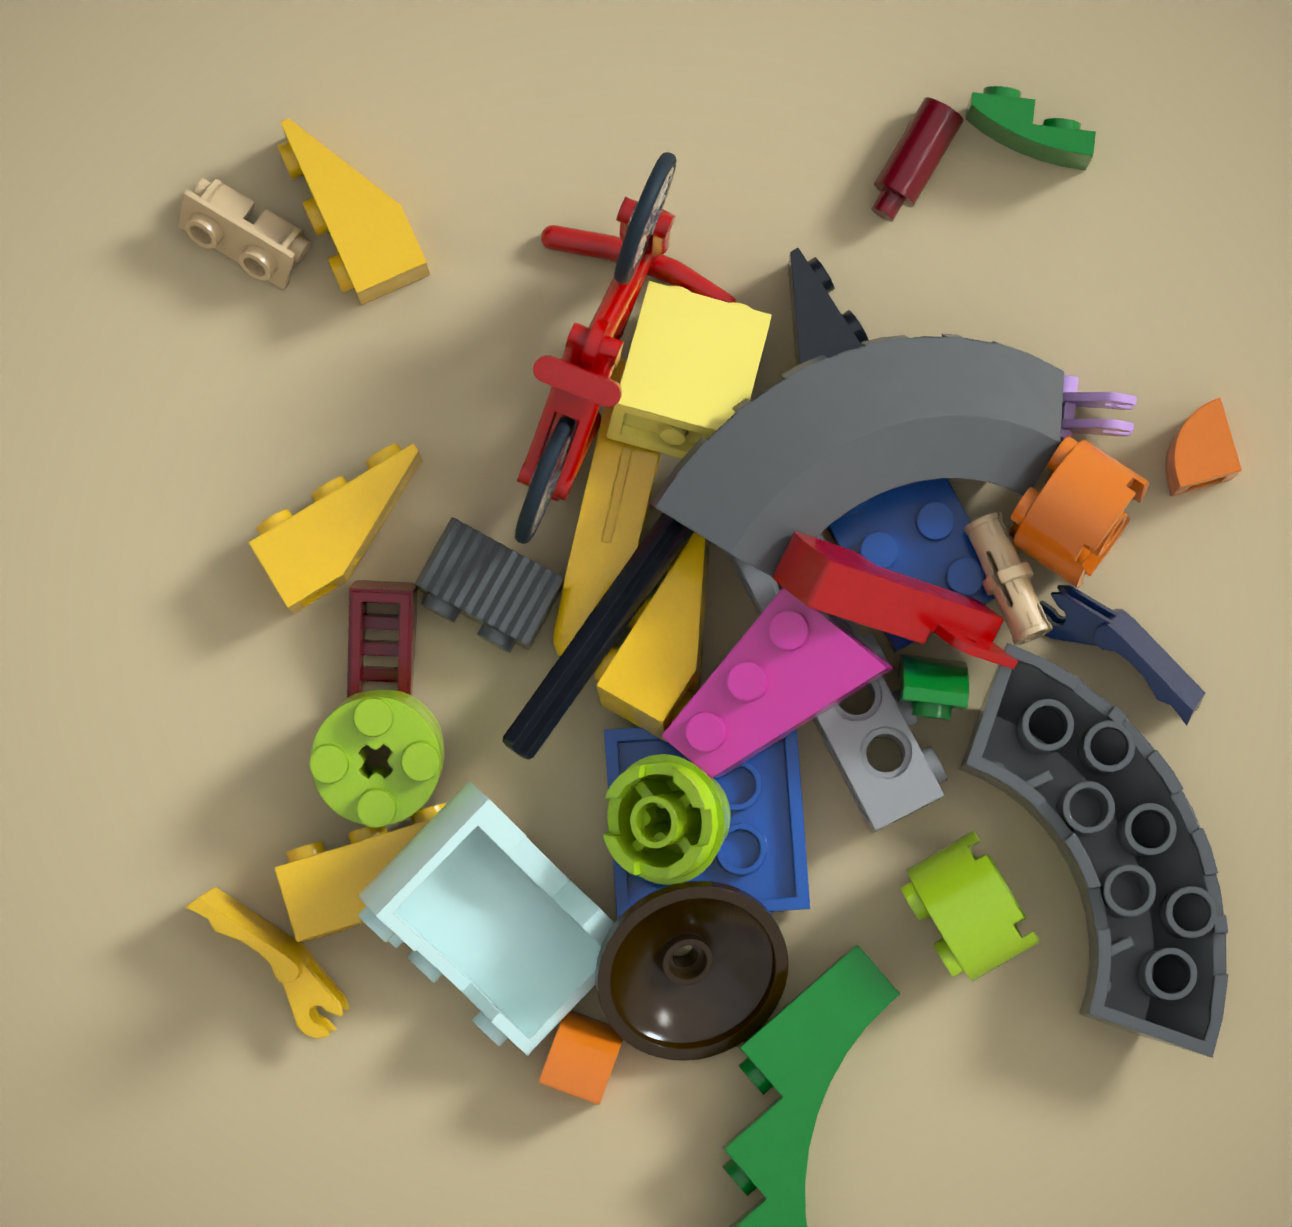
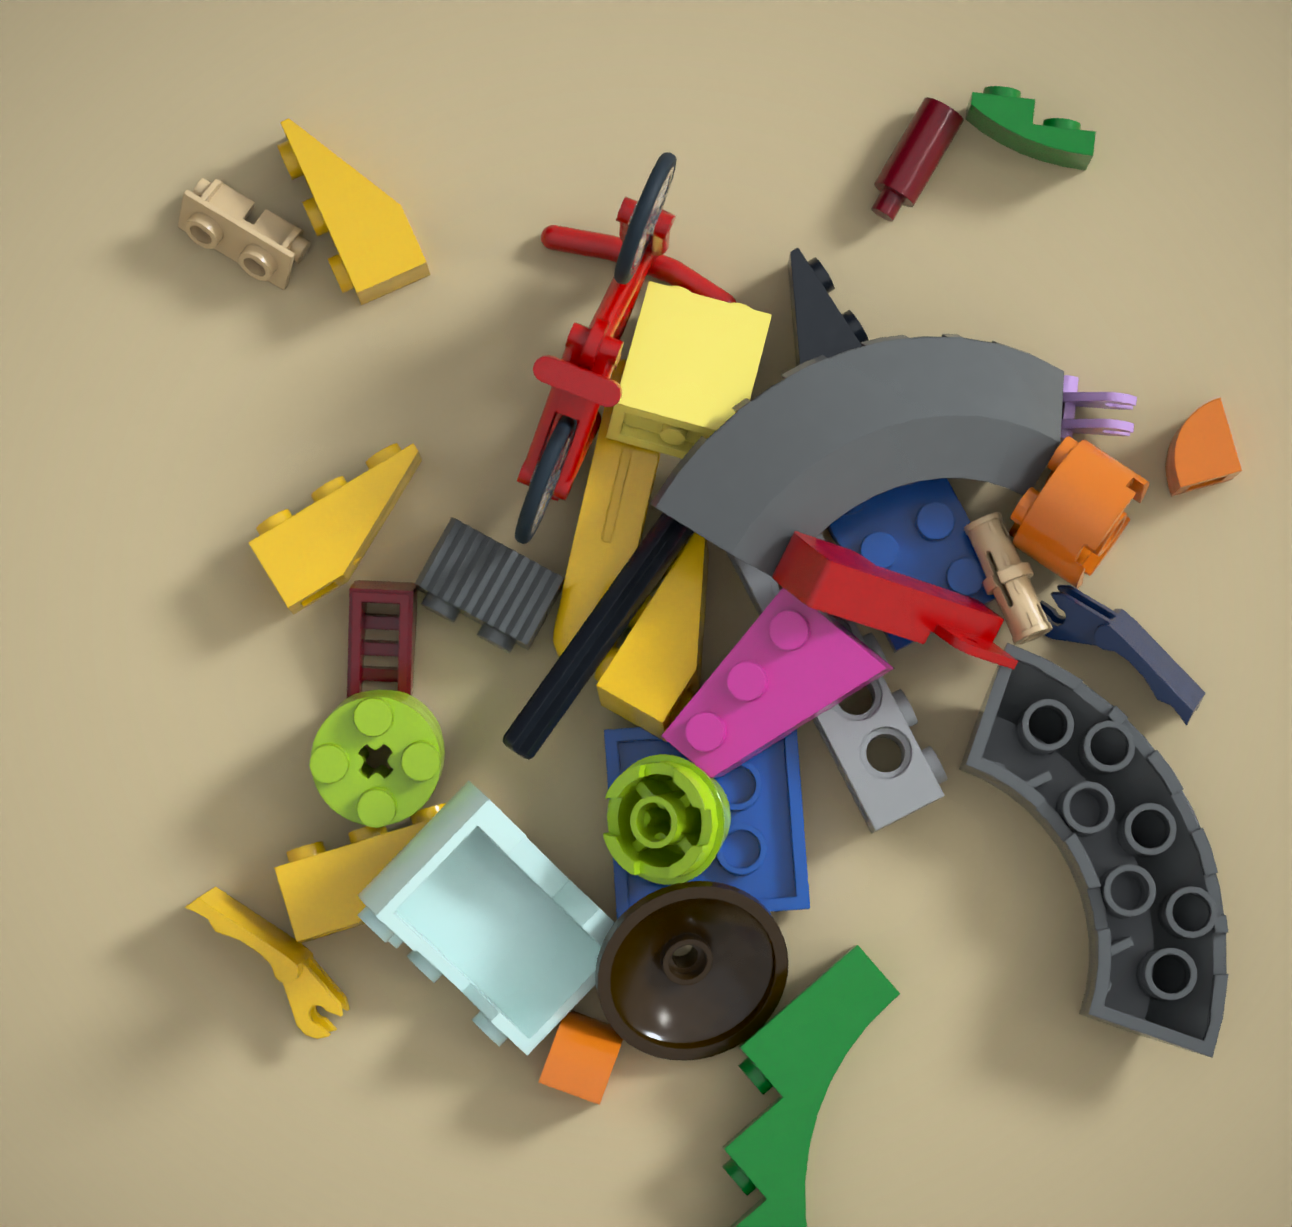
green slope [897,654,969,720] -> none
lime brick [900,830,1040,982] -> none

